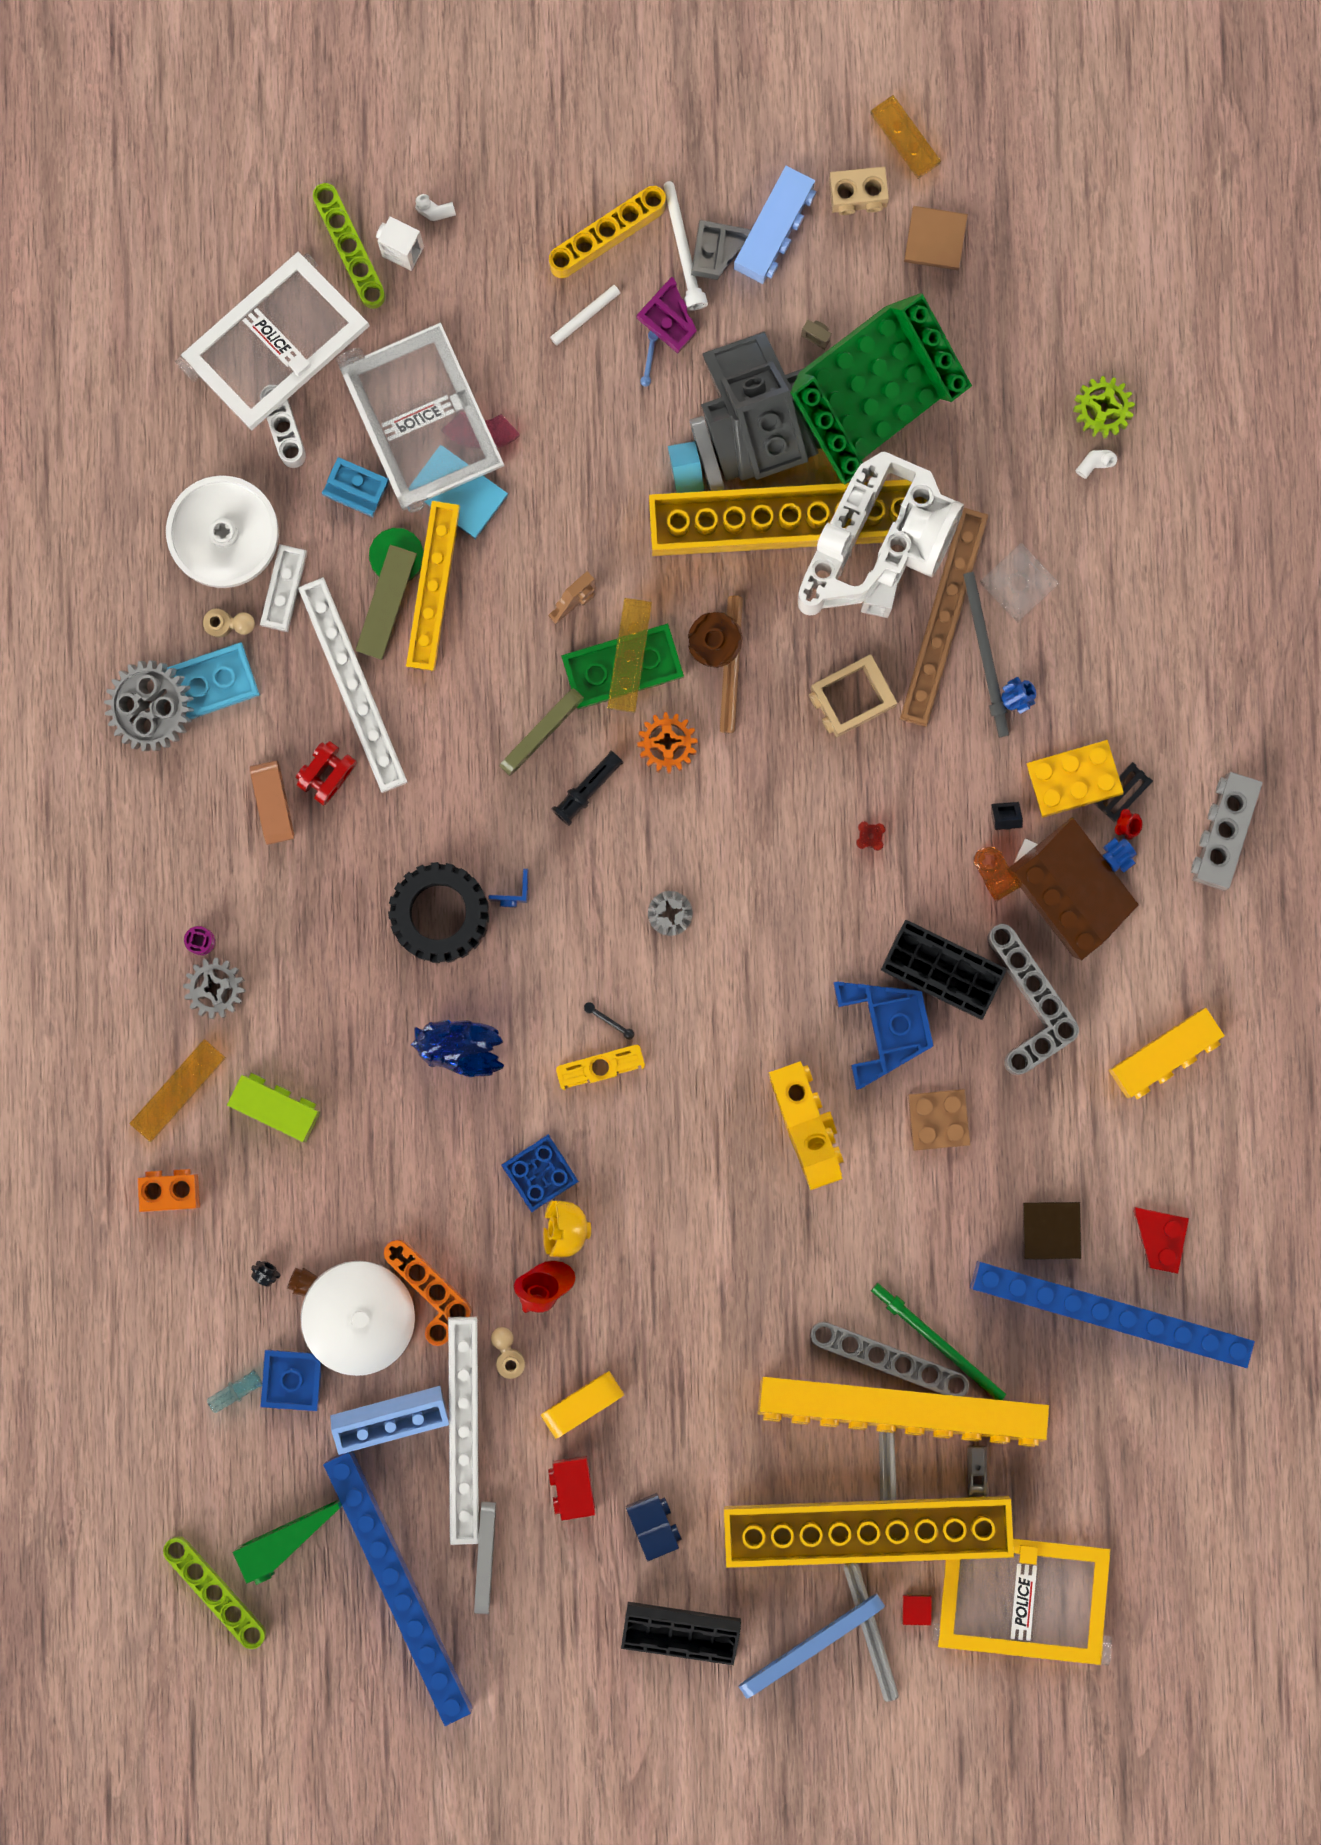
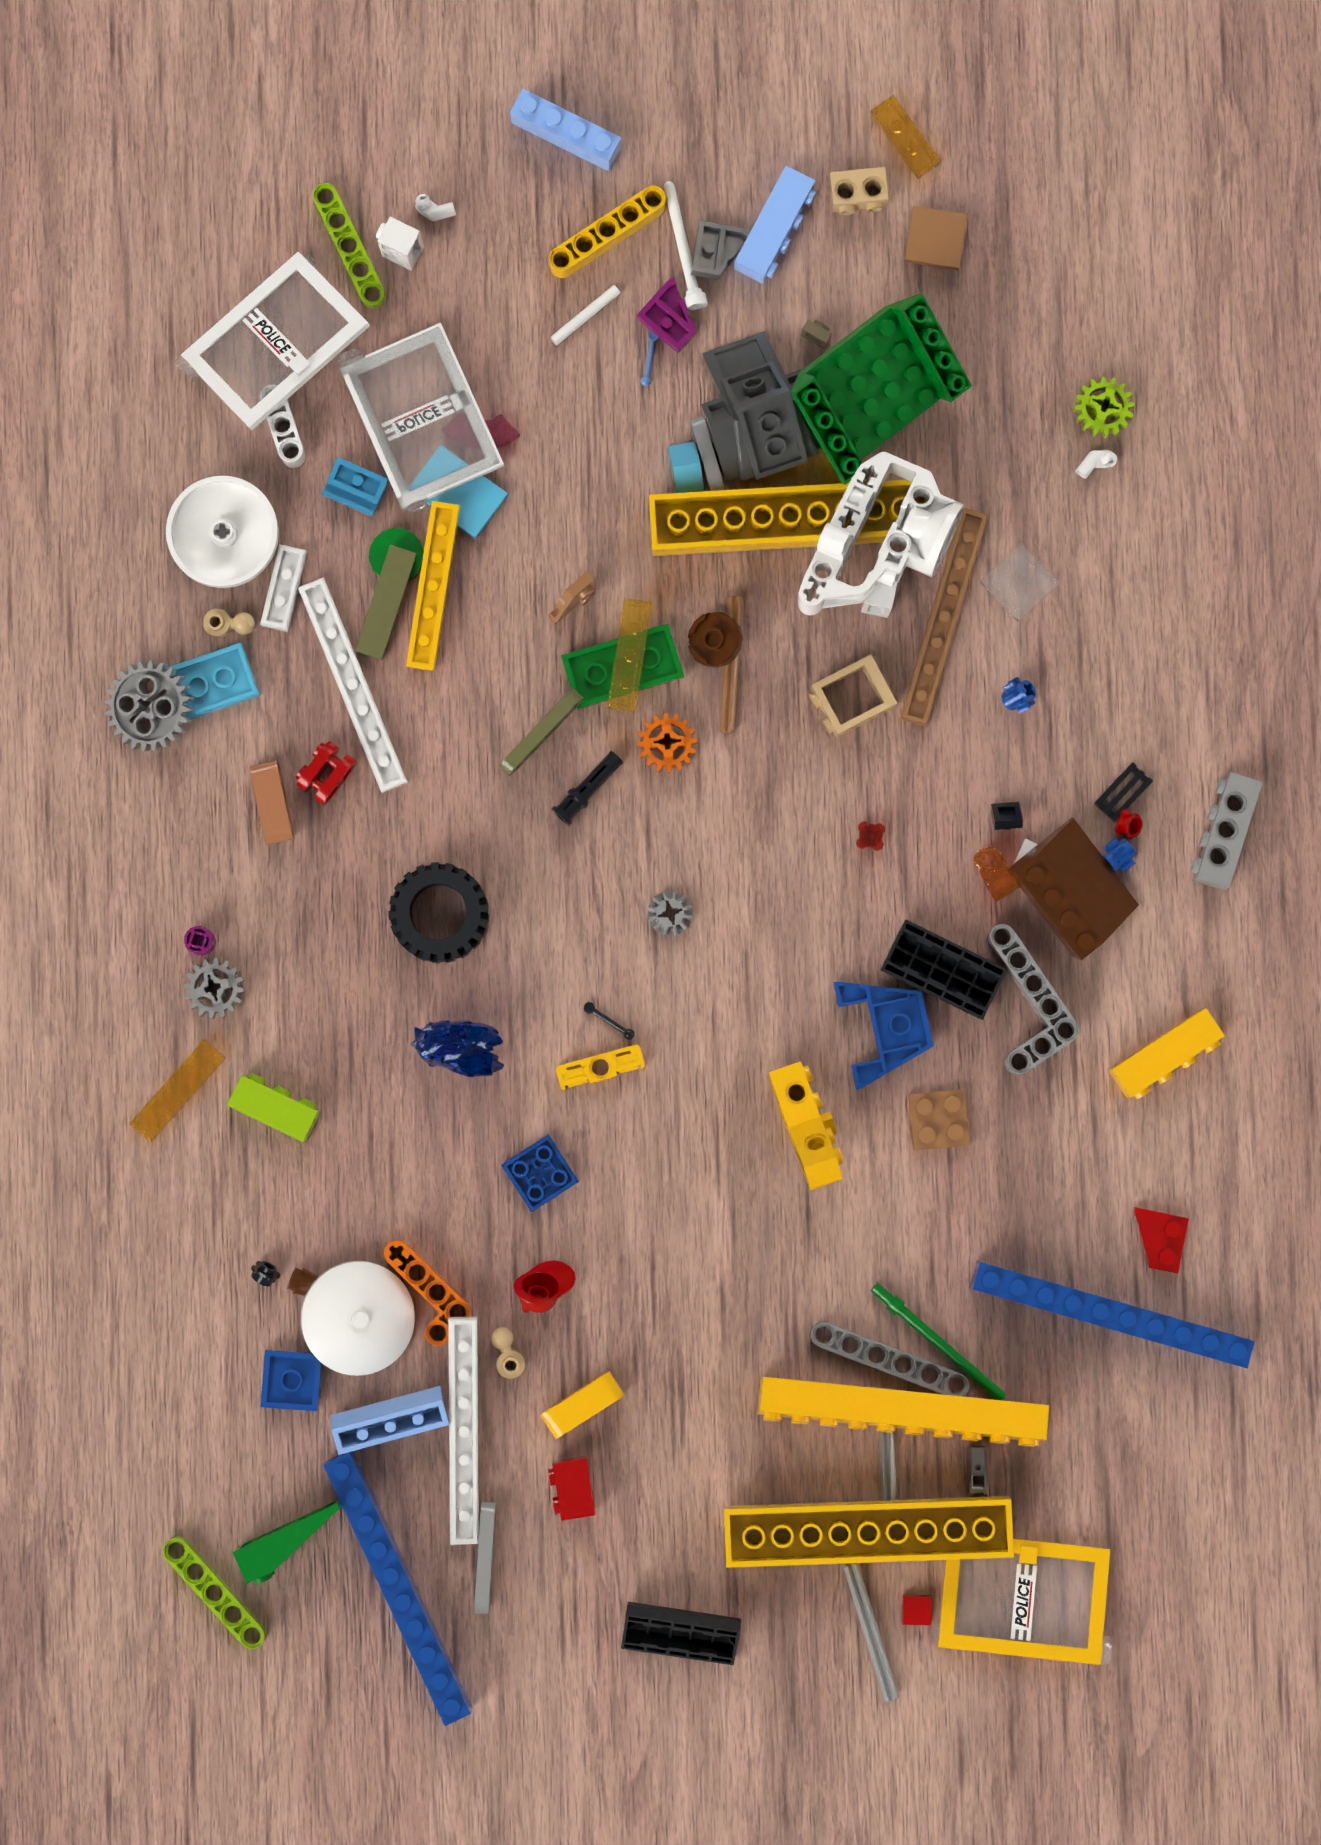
orange brick [138,1169,200,1212] -> none
clear light blue axle [207,1370,262,1413] -> none
blue bracket [488,869,529,907] -> none
yellow cylinder [543,1201,591,1257] -> none
dark blue brick [626,1493,682,1562] -> none
medium blue beam [738,1593,885,1699] -> none
dark grey bar [963,572,1010,738] -> none
dark brown tile [1023,1202,1081,1259] -> none
yellow plate [1026,740,1124,818] -> none
none -> light blue brick [510,88,622,171]

